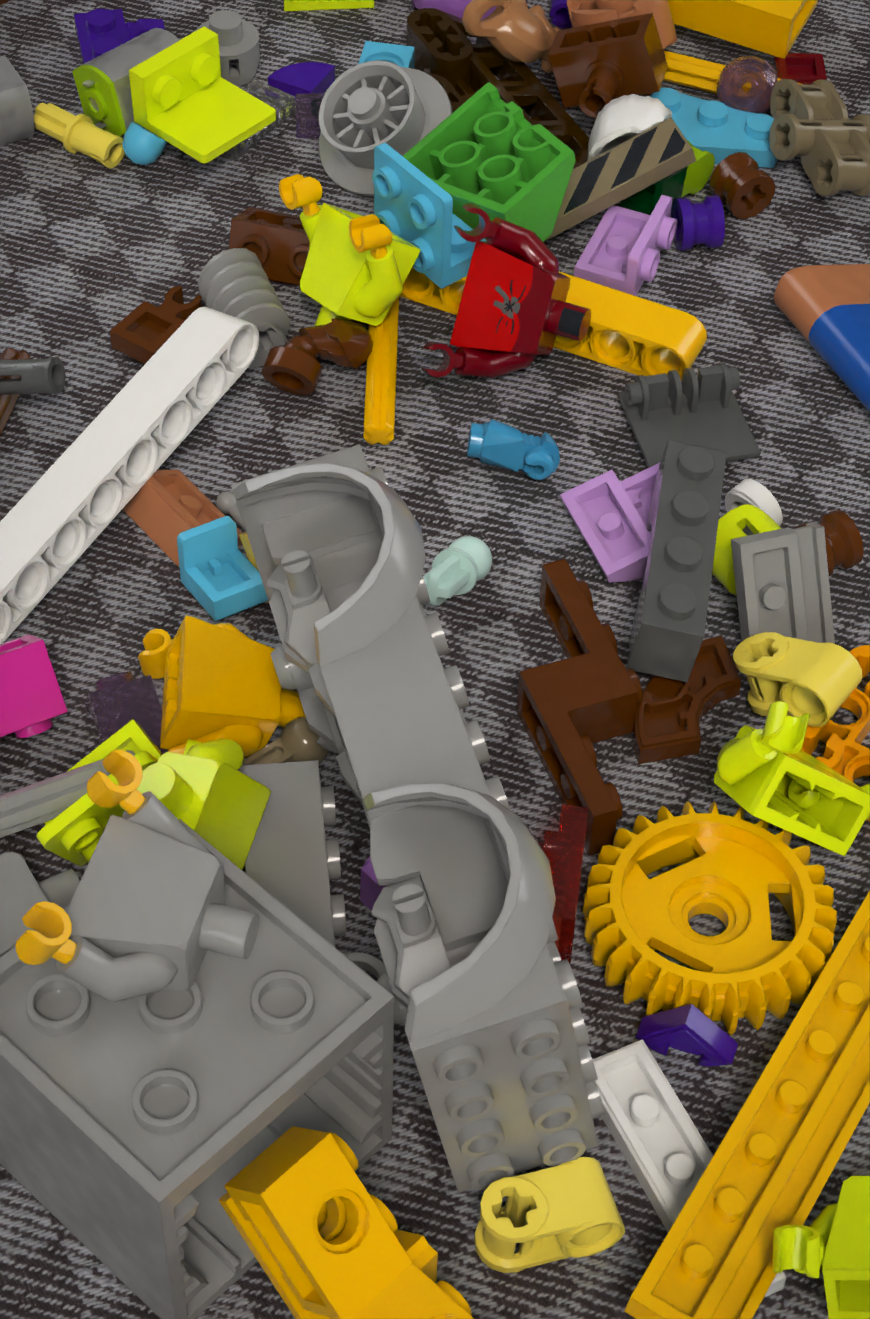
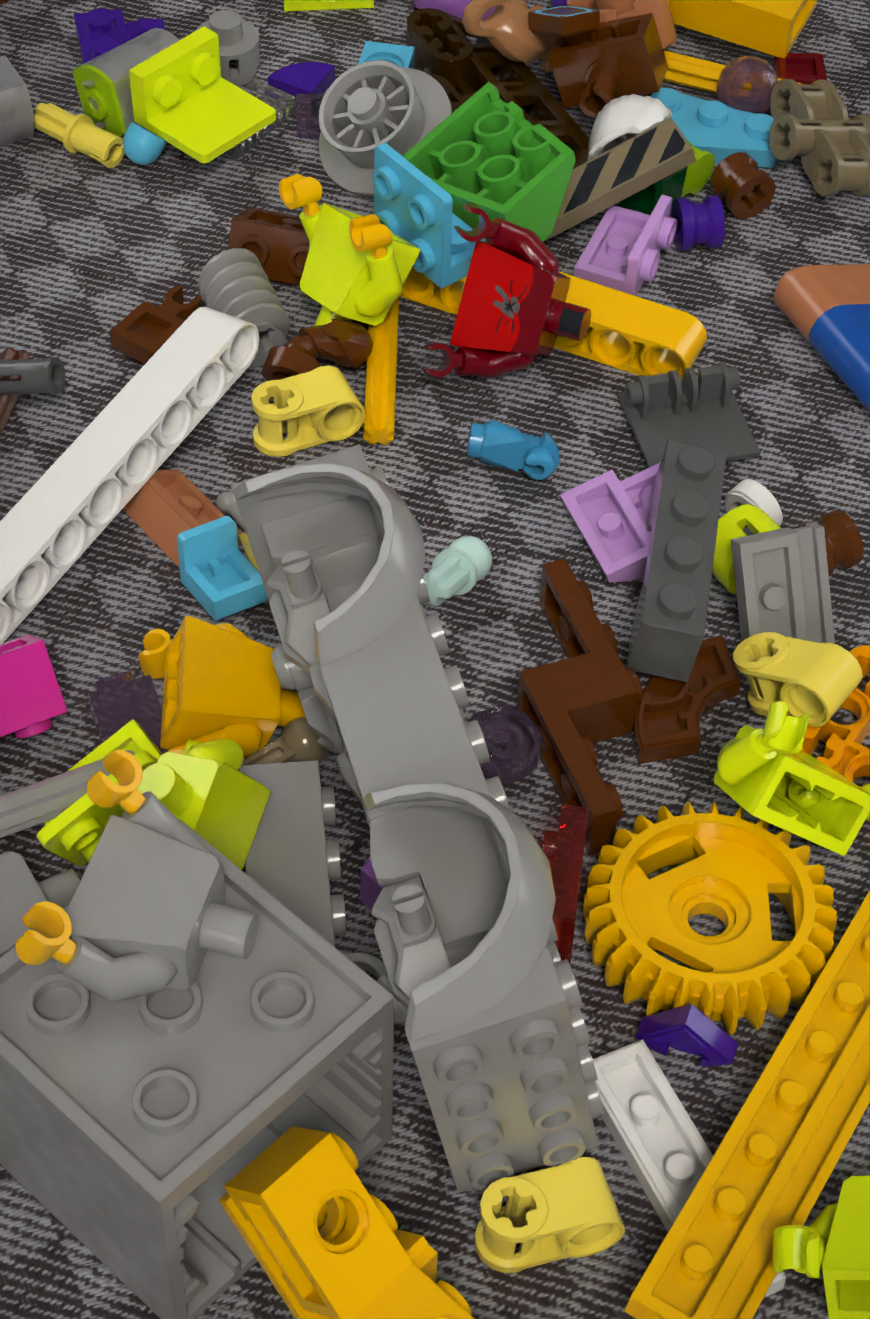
none -> light yellow piece [251,366,366,457]
none -> clear purple plate [468,704,541,784]
none -> reddish brown tile [528,5,600,37]

